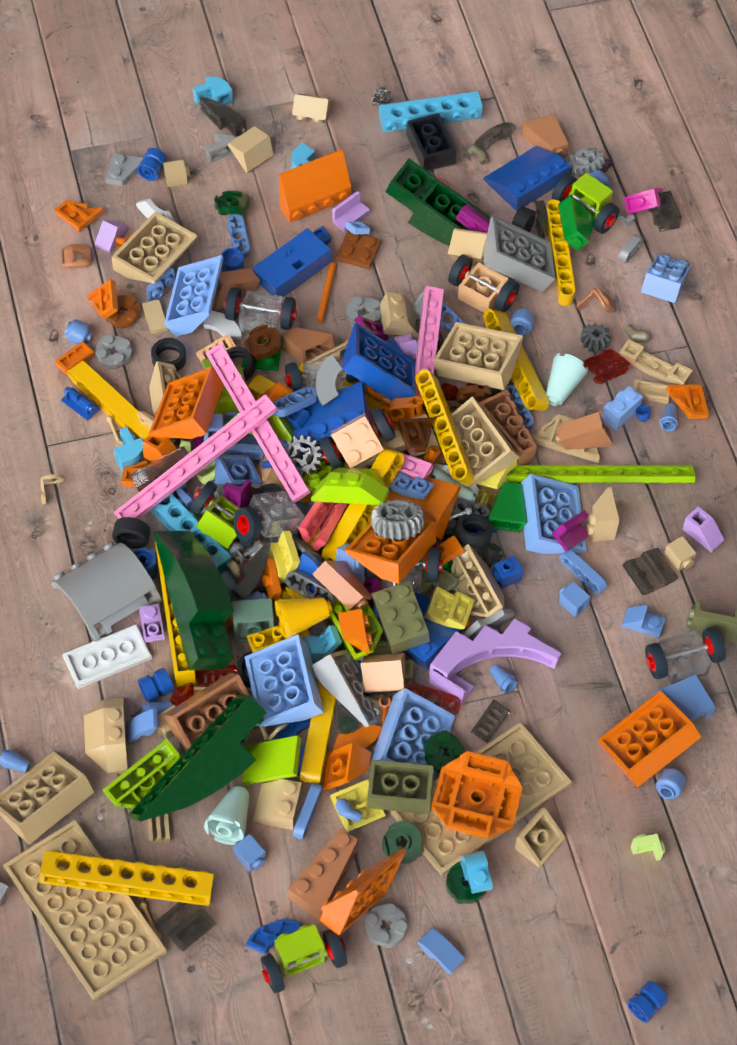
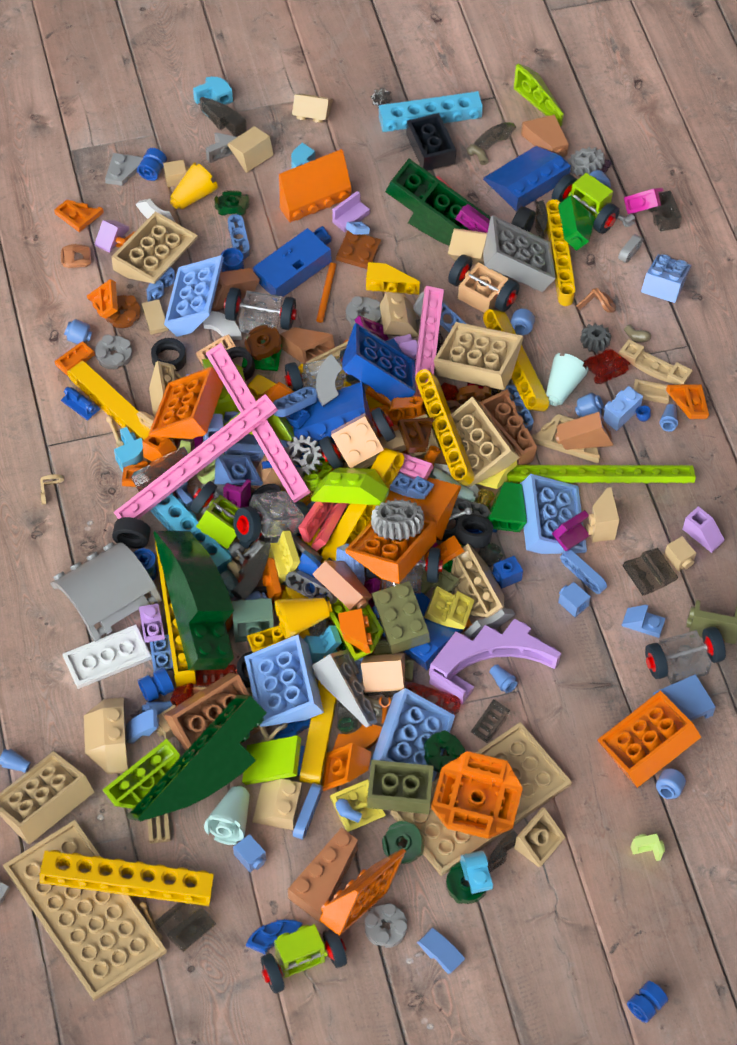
none -> medium blue slope [150,634,174,672]
none -> yellow cone [170,162,218,210]
none -> yellow slope [366,262,420,294]
none -> clear smoke slope [488,830,518,873]
none -> lime wedge [514,64,564,127]
none -> medium blue head [575,393,604,417]

